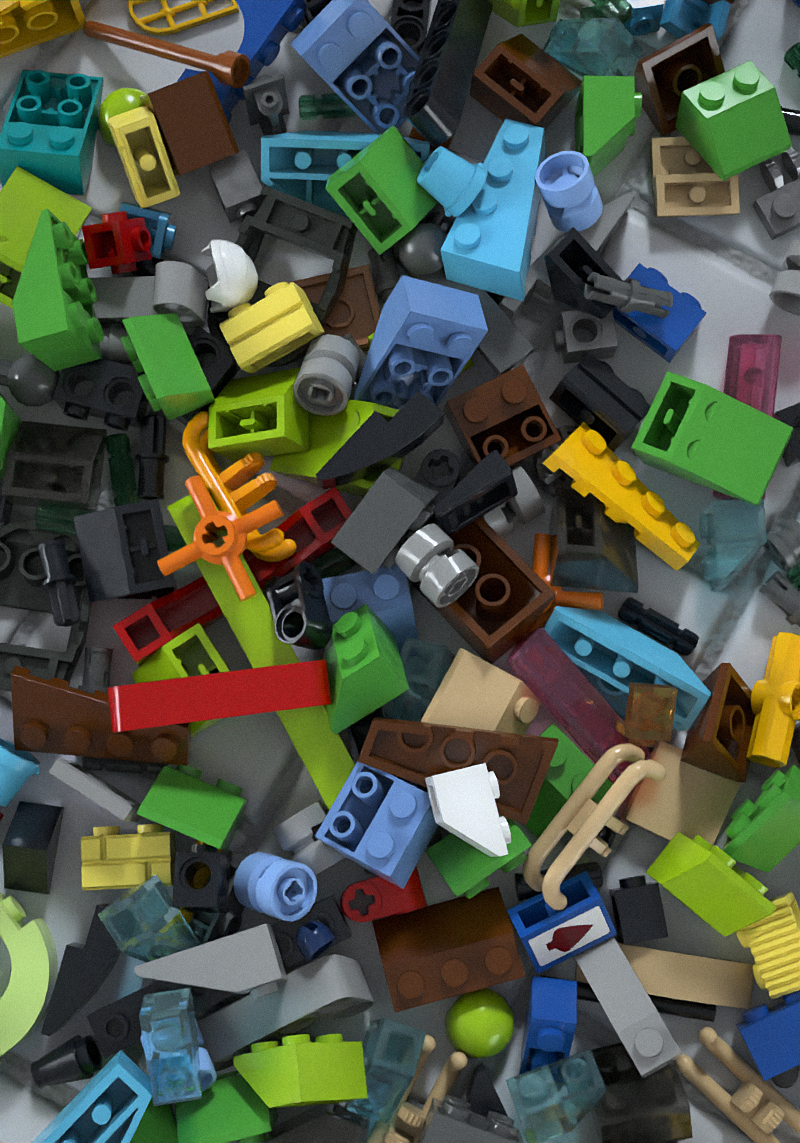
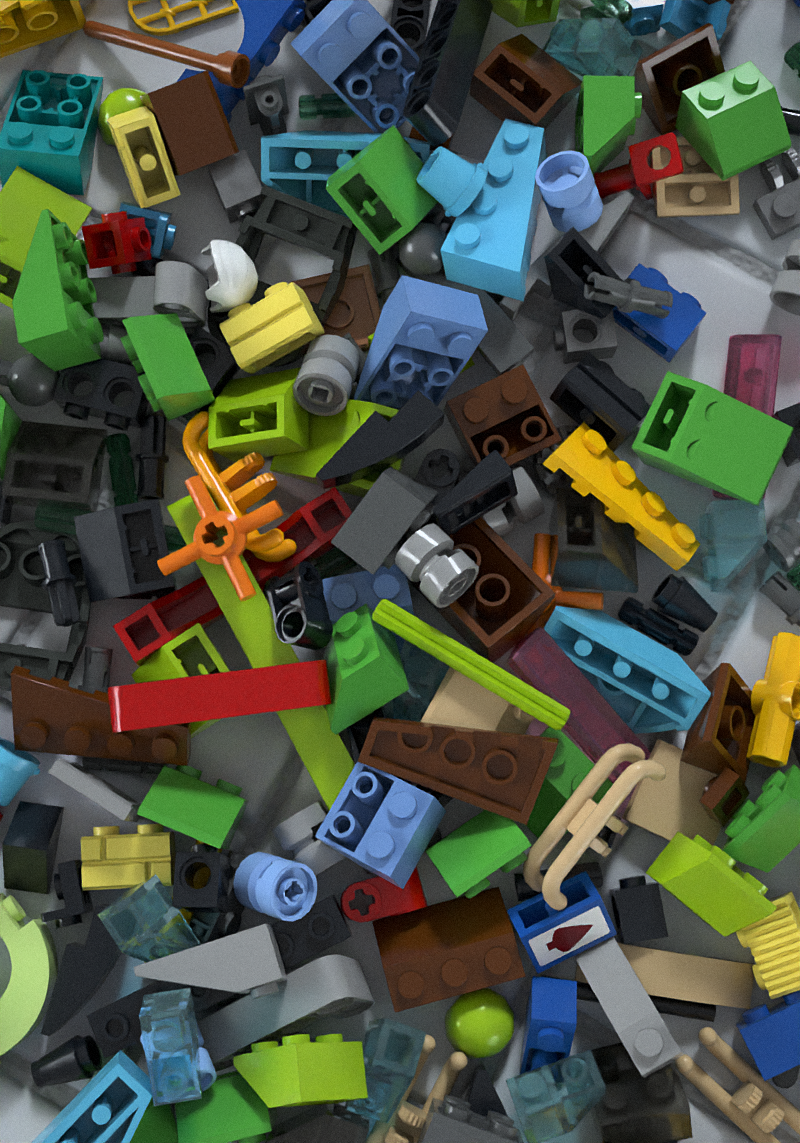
dark blue hinge [296,921,336,962] -> none
white slope [425,763,511,857] -> none
clear orange bracket [616,682,678,747] -> none
none -> black bracket [40,859,94,929]
none -> lime axle [372,599,571,730]
none -> red bracket [594,132,684,200]
none -> black cone [651,574,718,633]
none -> reddish brown plate [699,767,750,827]

